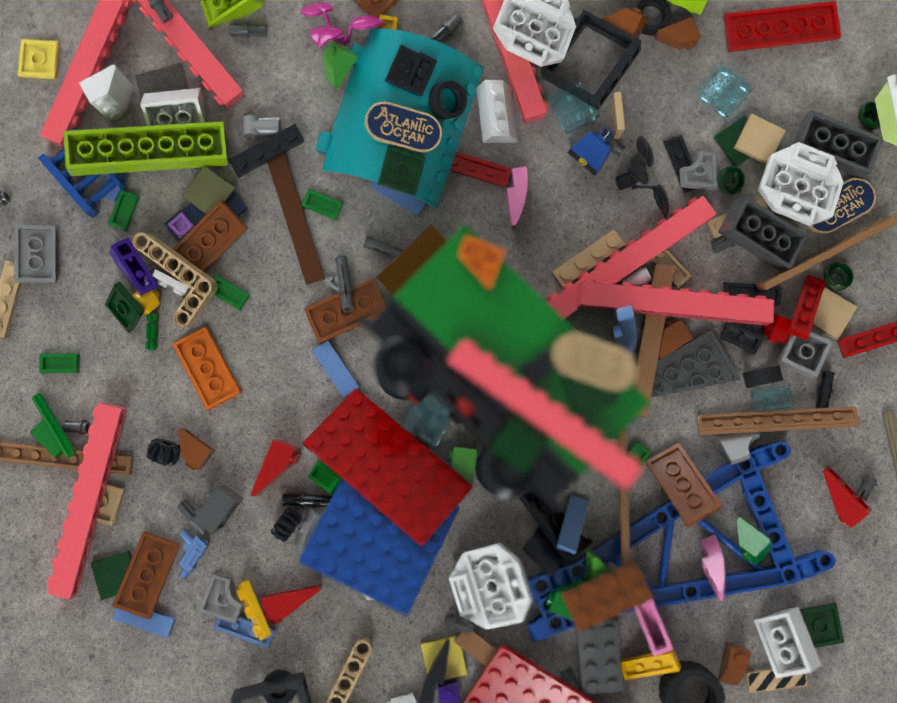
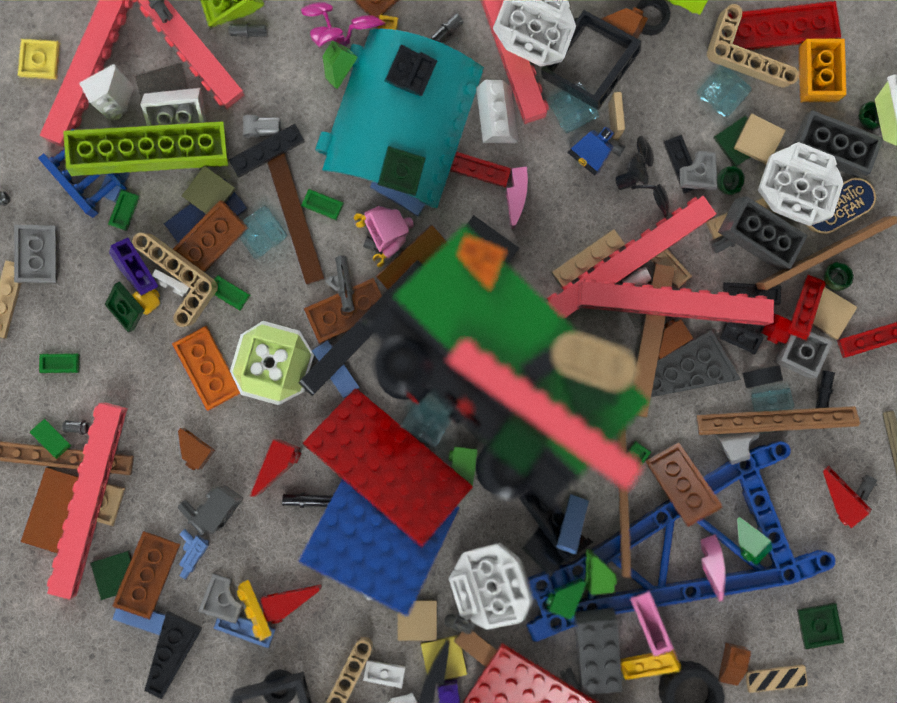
green axle [32,393,76,458] -> none
green axle [145,313,159,350] -> none
black gear [147,438,181,466] -> none
medium lavender tile [167,212,195,239] -> none
black gear [271,507,302,542] -> none
light grey plate [294,506,322,552] -> none
green tile [308,460,342,495] -> none
tile [365,102,442,153] -> none
black tyre [428,80,467,120] -> none
dark orange plate [561,561,653,632] -> none
medium blue slope [613,305,636,355] -> none
dark orange slope [654,17,701,50] -> none
white slope [754,607,821,678] -> none
none -> dark orange tile [21,467,78,553]
none -> black wing [144,610,202,699]
none -> yellowish green piece [230,321,315,405]
none -> clear light blue slope [240,206,288,259]
none -> black beam [298,260,424,396]
none -> bright pink torso [354,206,414,267]
none -> white plate [363,659,406,688]
none -> tan tile [398,600,437,641]
none -> black tile [466,215,519,264]
none -> tan beam [707,4,799,87]
none -> light orange brick [799,39,846,102]

